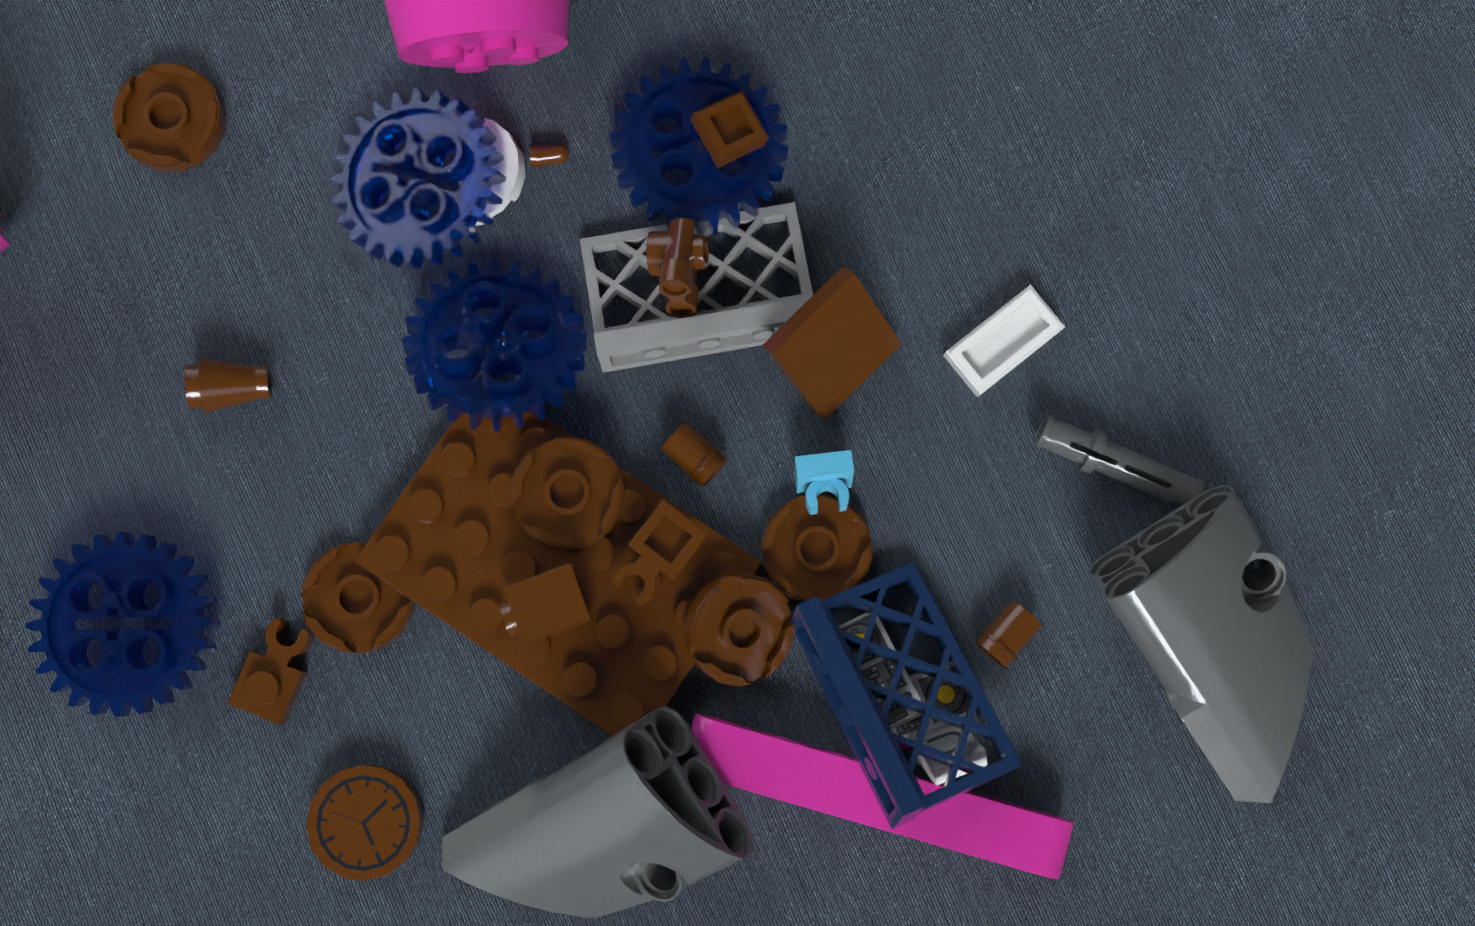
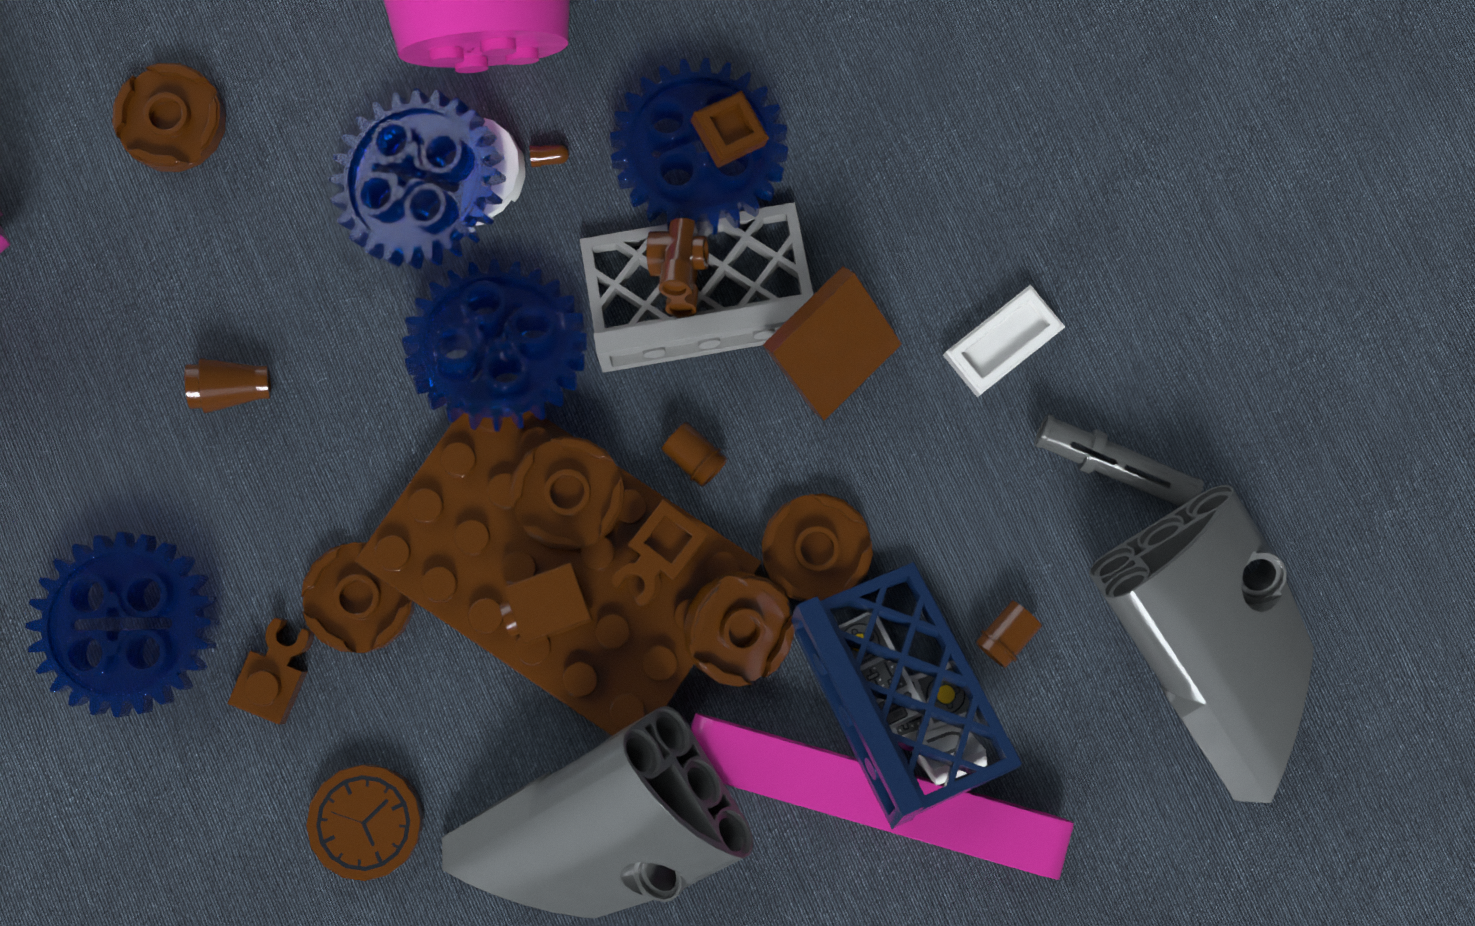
medium azure tile [794,450,854,515] -> none

